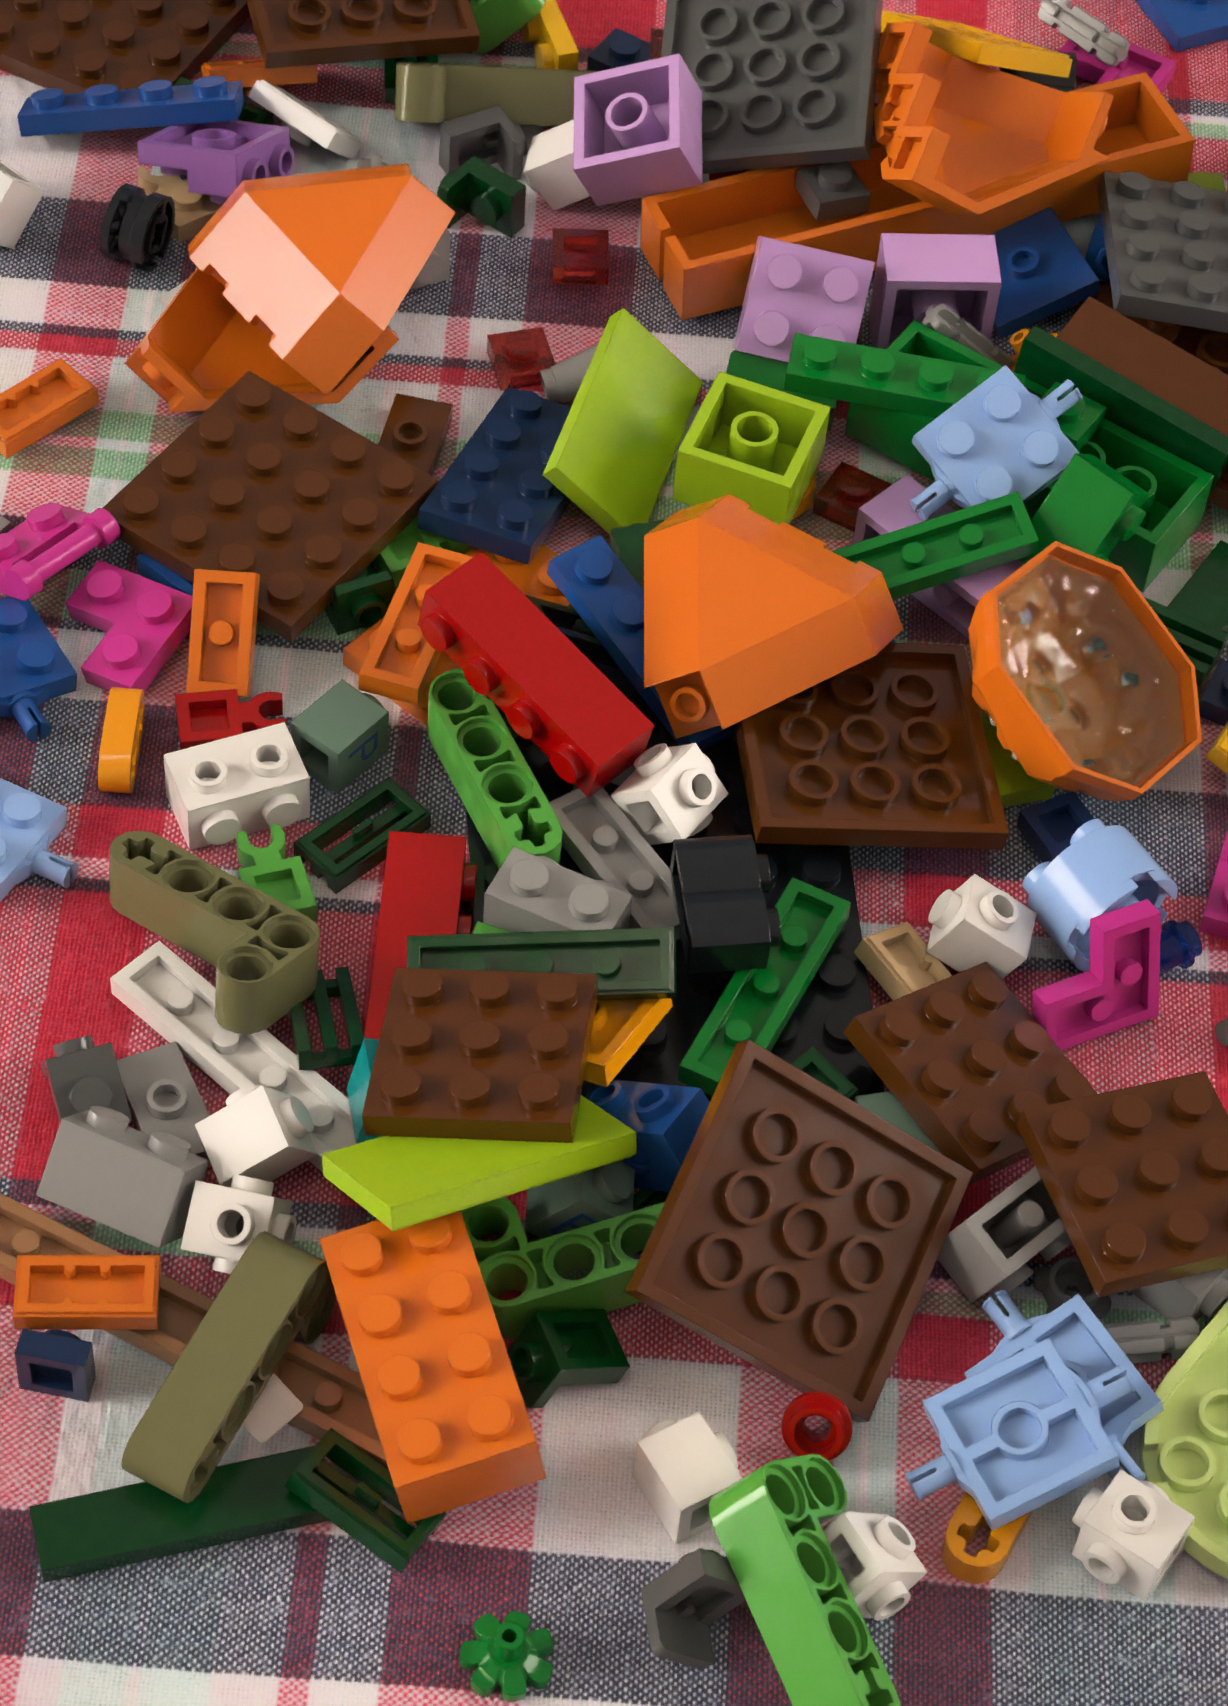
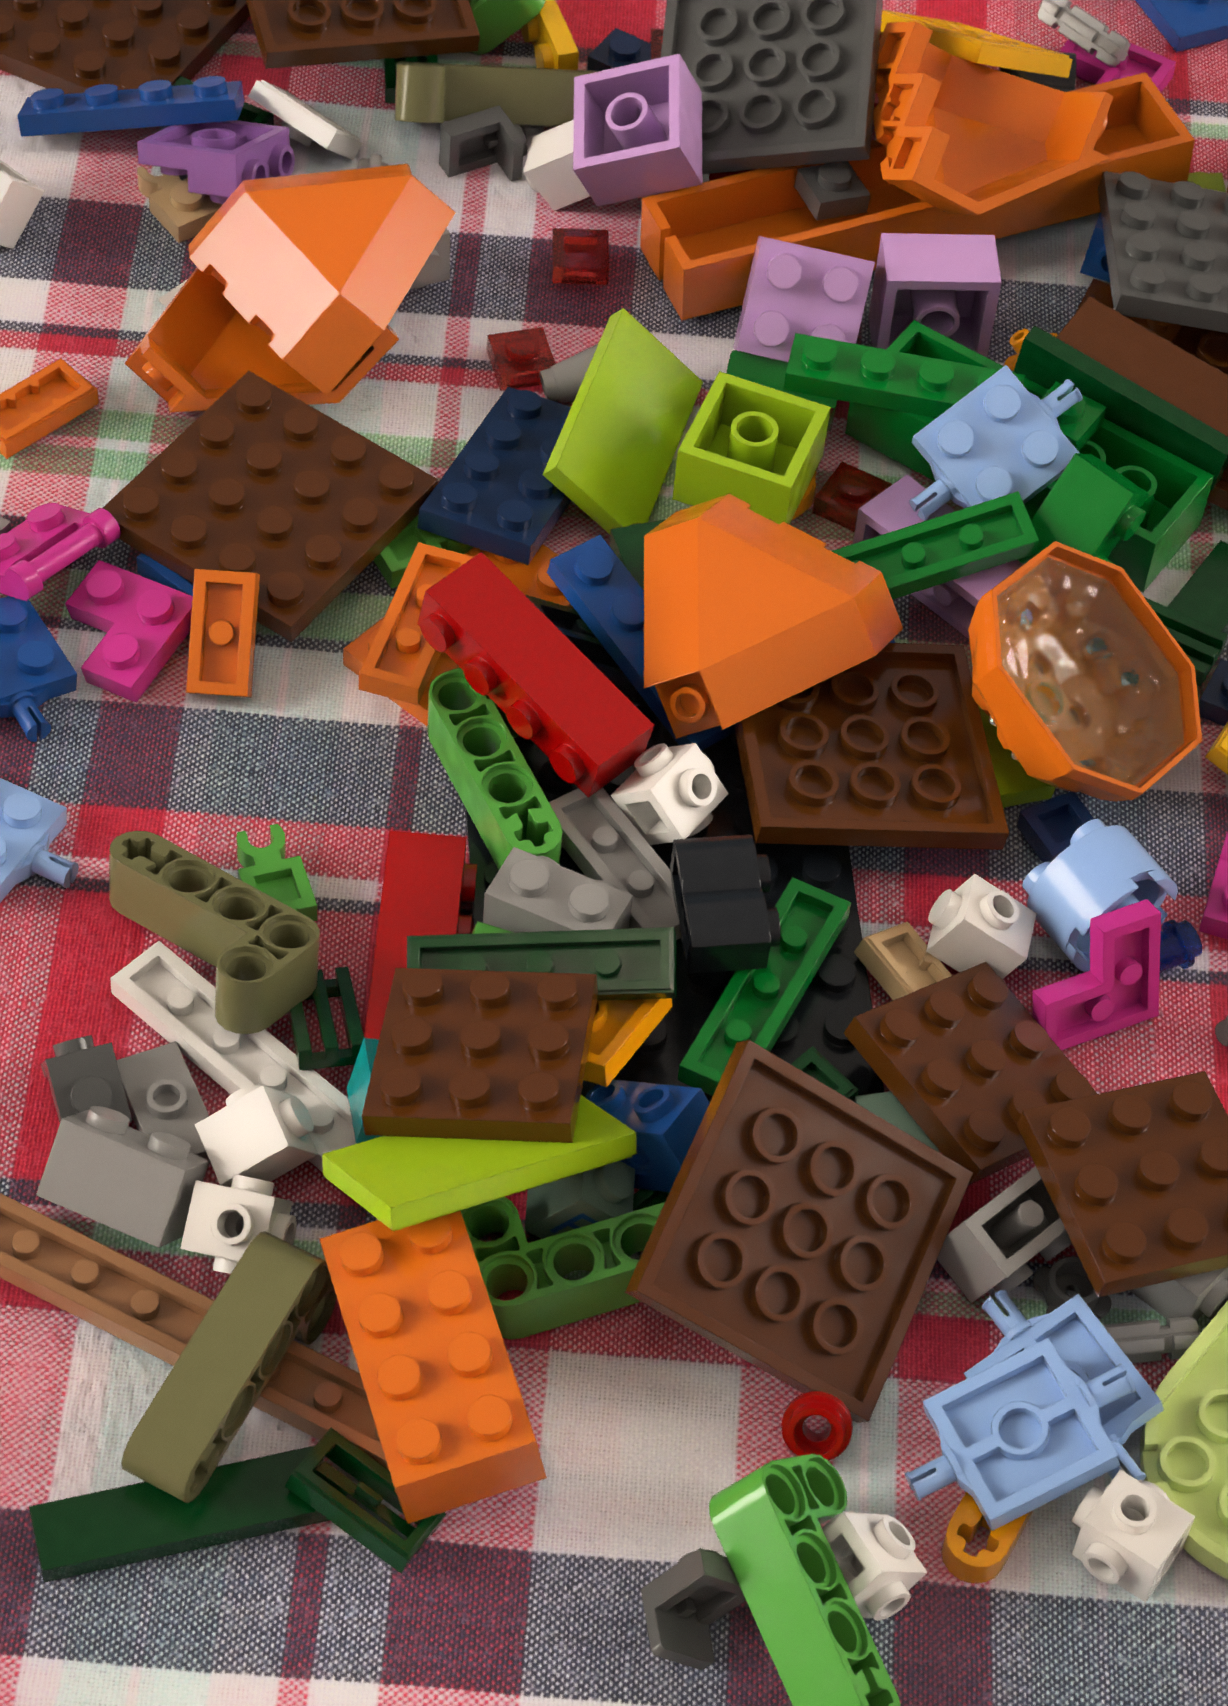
orange plate [12,1255,161,1330] -> none
dark blue plate [15,1328,96,1402] -> none
light orange beam [98,687,145,794] -> none
black wheel [100,183,175,272] -> none
white brick [164,722,310,851] -> none
red plate [175,689,286,750] -> none
orange plate [201,59,318,96] -> none
white sticker [243,1373,303,1444] -> none
sand green brick [291,679,389,794] -> none
dark green tile [293,777,431,894] -> none
dark green bracket [324,562,394,635] -> none
reddish brown plate [378,393,453,476] -> none
dark green bracket [437,156,526,238] -> none
green plant [459,1611,554,1702] -> none
dark green bracket [507,1310,630,1408] -> none
white brick [633,1412,742,1544] -> none
light grey axle [921,304,1012,368] -> none
blue plate [990,206,1101,339] -> none

